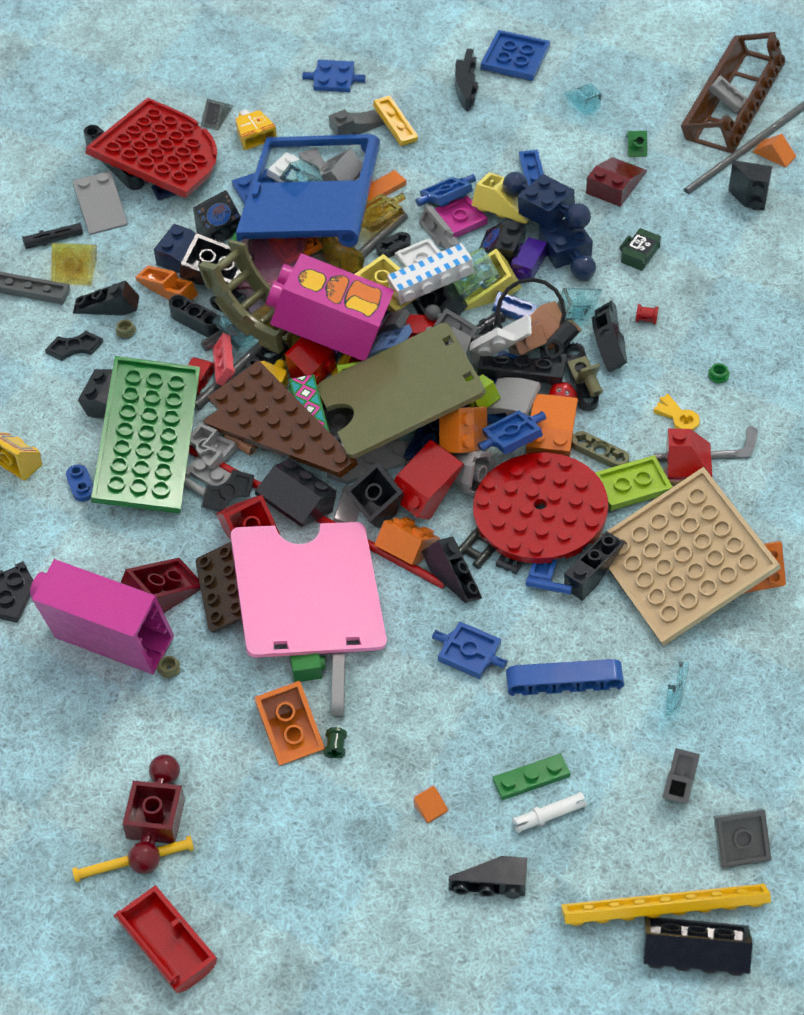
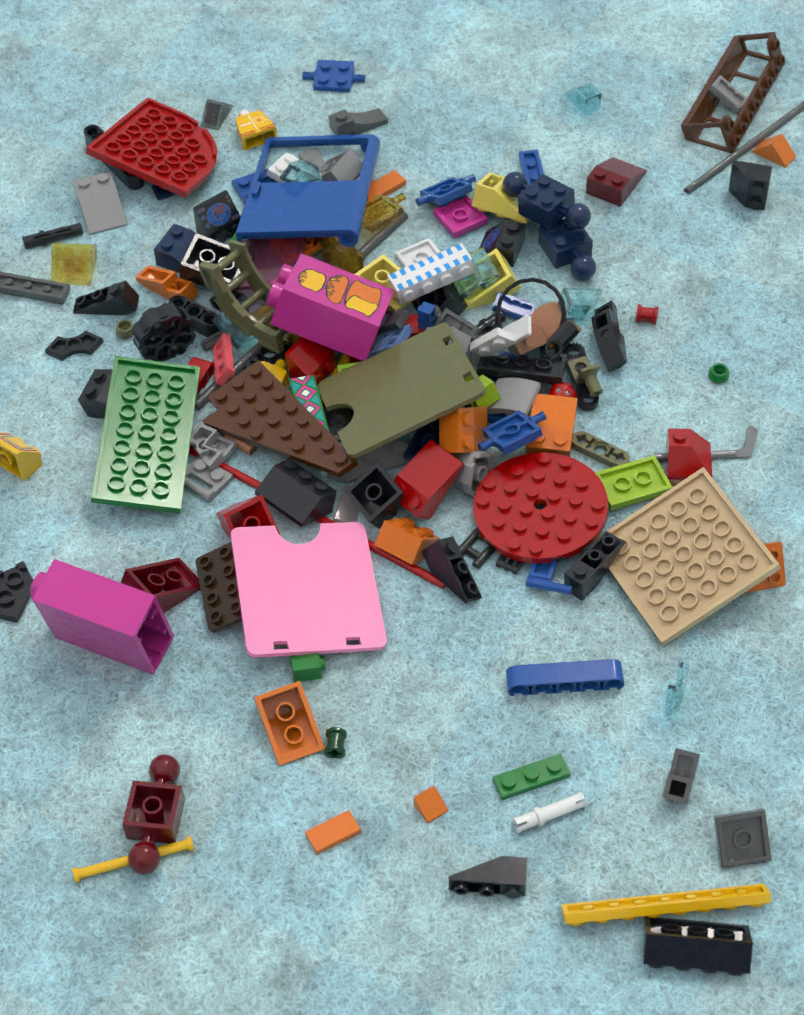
blue plate [66,464,93,502] -> none
red container [113,885,217,993] -> none
olive plate [157,656,181,678] -> none
black tile [201,470,254,512] -> none
light grey beam [332,654,346,716] -> none
yellow plate [373,96,418,146] -> none
black beam [376,232,411,258] -> none
light grey hinge [419,205,460,249] -> none
blue plate [432,621,508,679] -> none
black slope [455,48,478,112] -> none
blue plate [480,30,550,81] -> none
dark purple brick [511,237,547,280] -> none
dark green piece [619,228,661,271] -> none
green bracket [626,131,648,157] -> none
yellow piece [653,394,700,431] -> none
none -> black connector [132,303,196,362]
none -> orange tile [305,810,361,855]
none -> blue piece [417,302,436,330]

